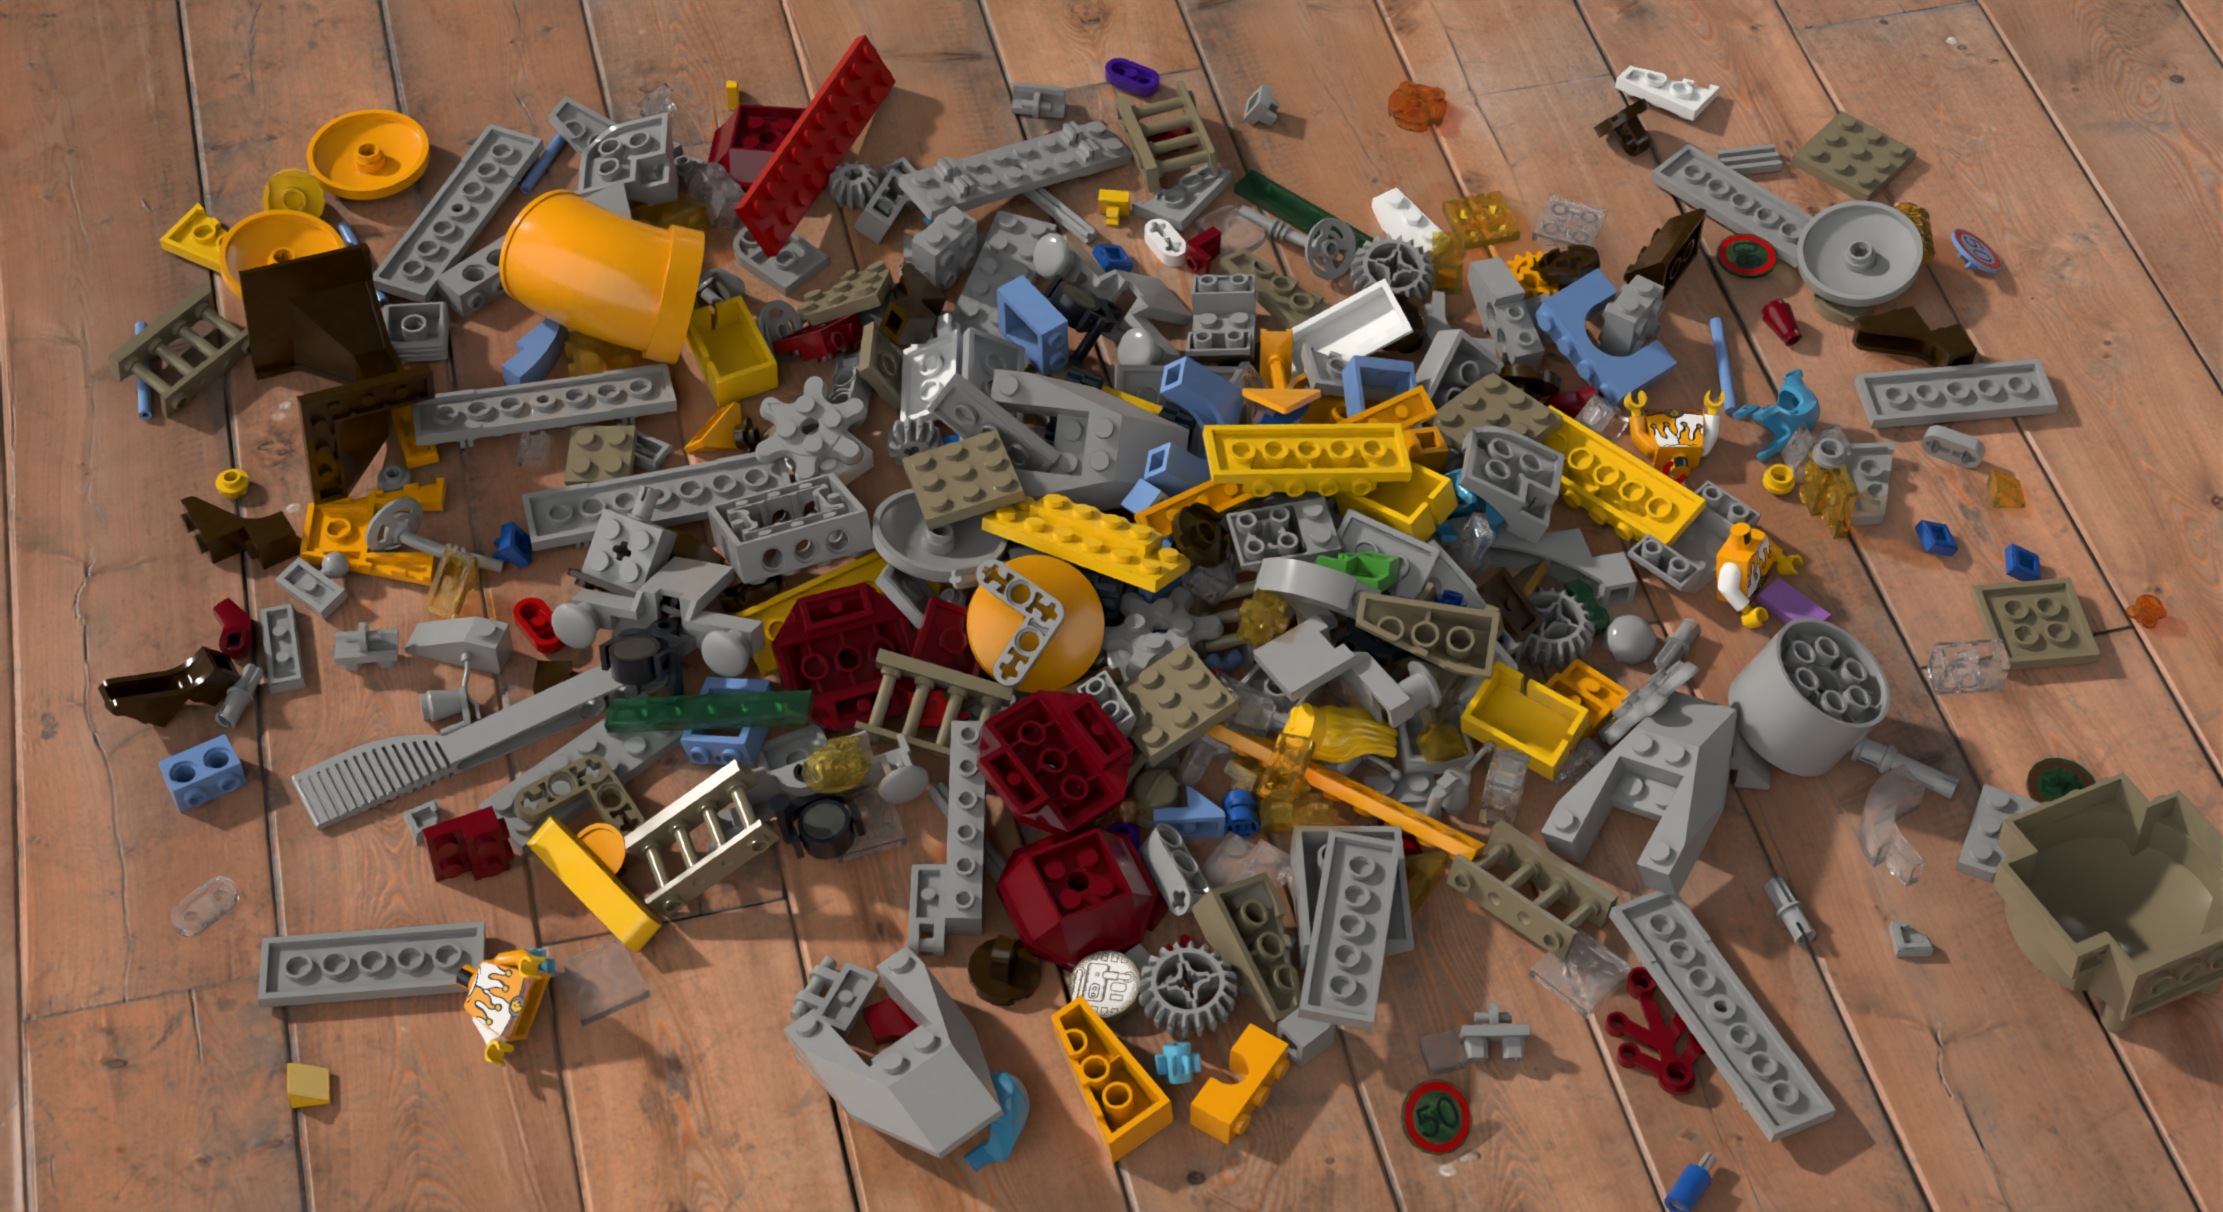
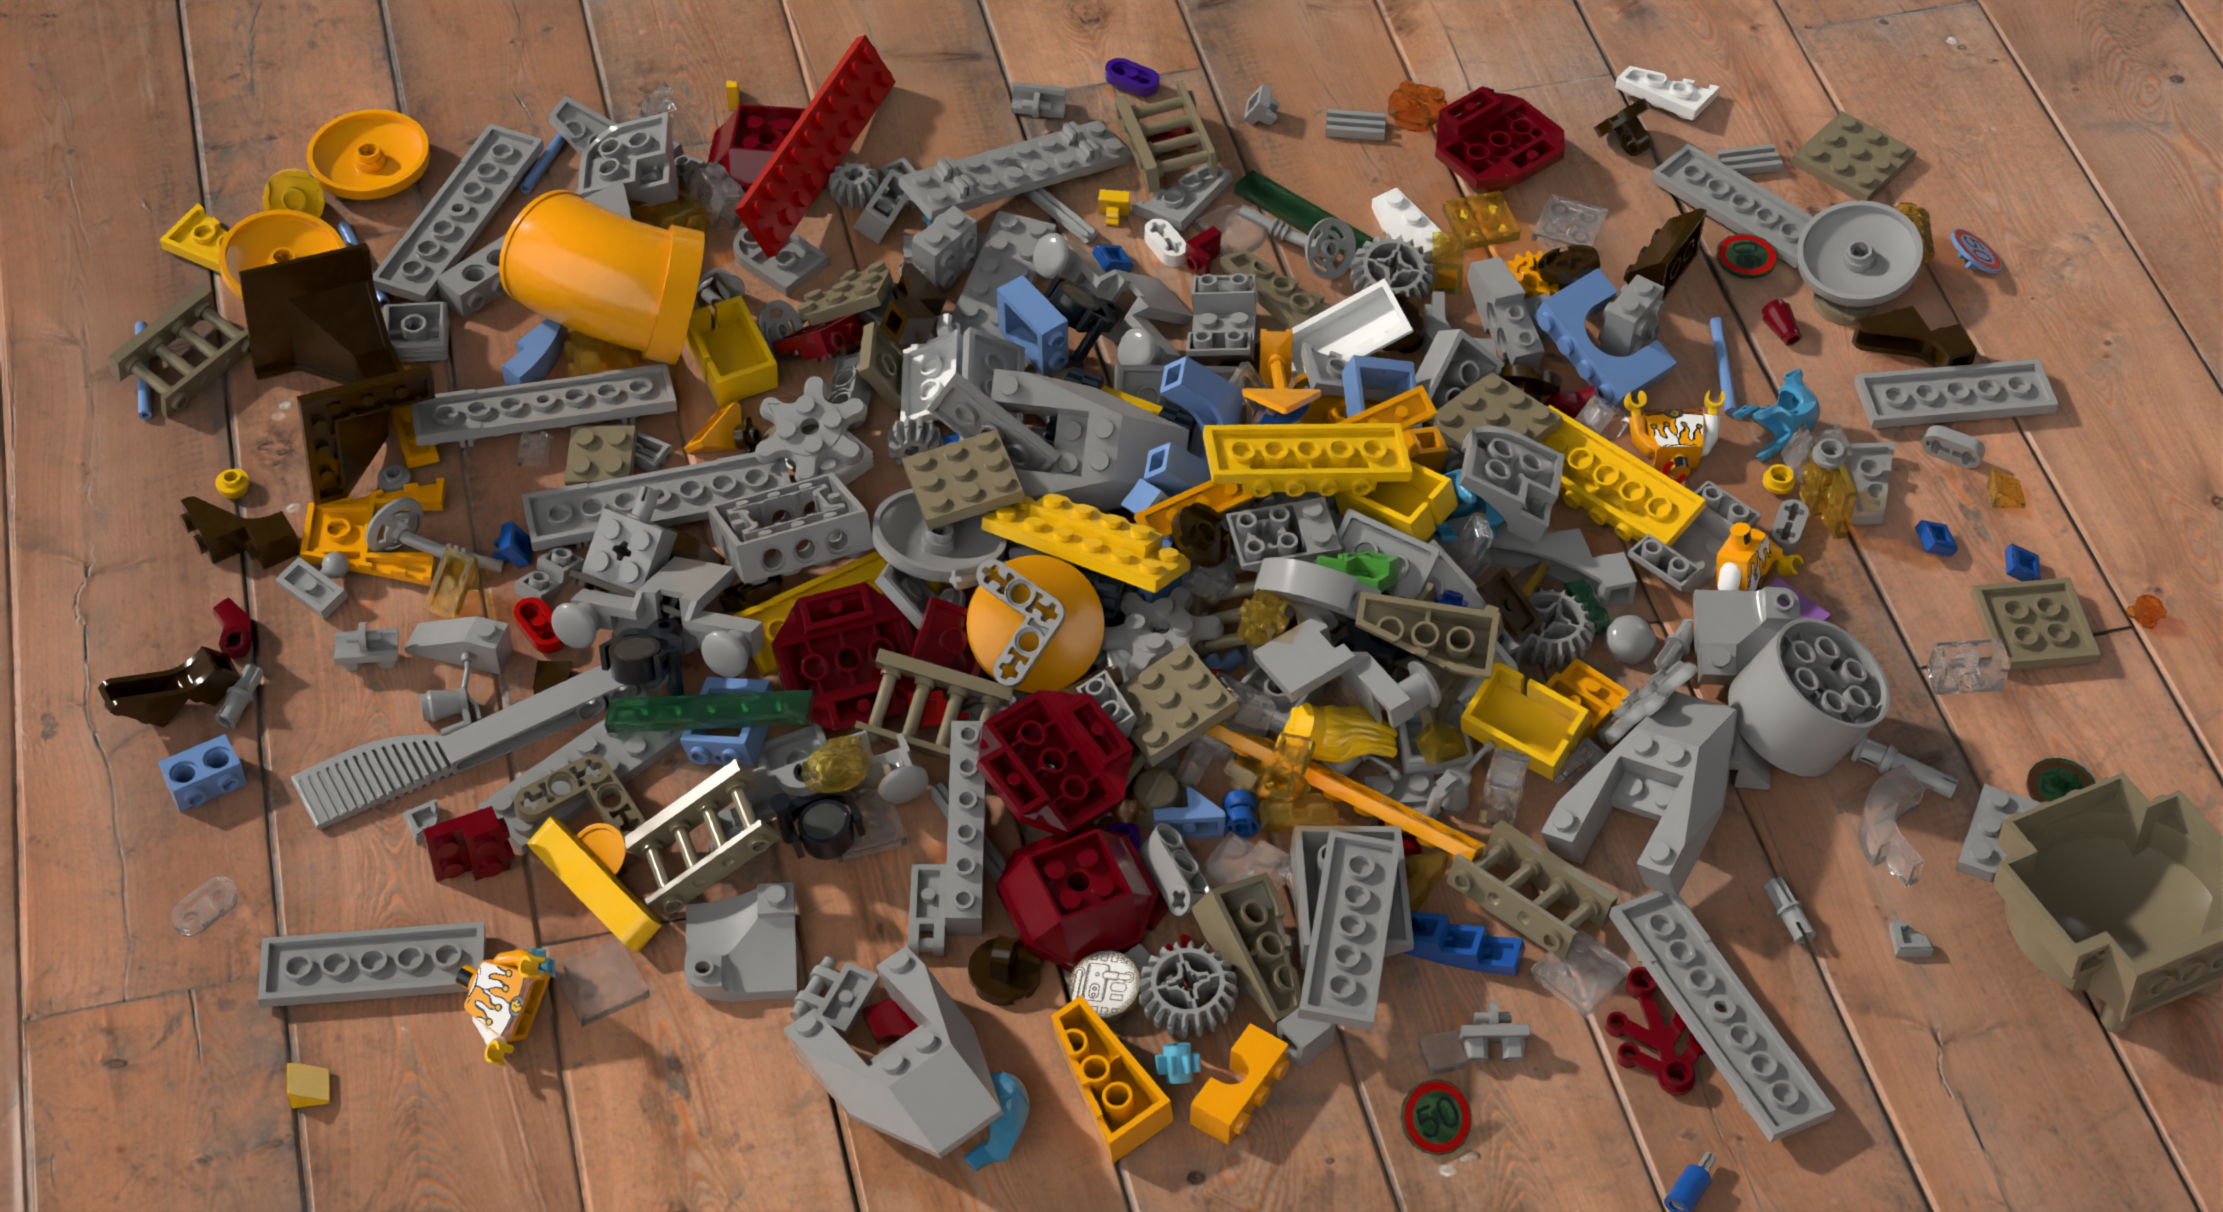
light grey tile [259,603,306,694] -> none
none -> light grey slope [514,546,585,603]
none -> light grey slope [685,882,798,1001]
none -> light grey tile [1325,109,1386,141]
none -> blue slope [1403,911,1526,976]
none -> dark red piece [1435,86,1565,197]
none -> light grey slope [1693,587,1800,685]
none -> light grey beam [1769,499,1809,555]

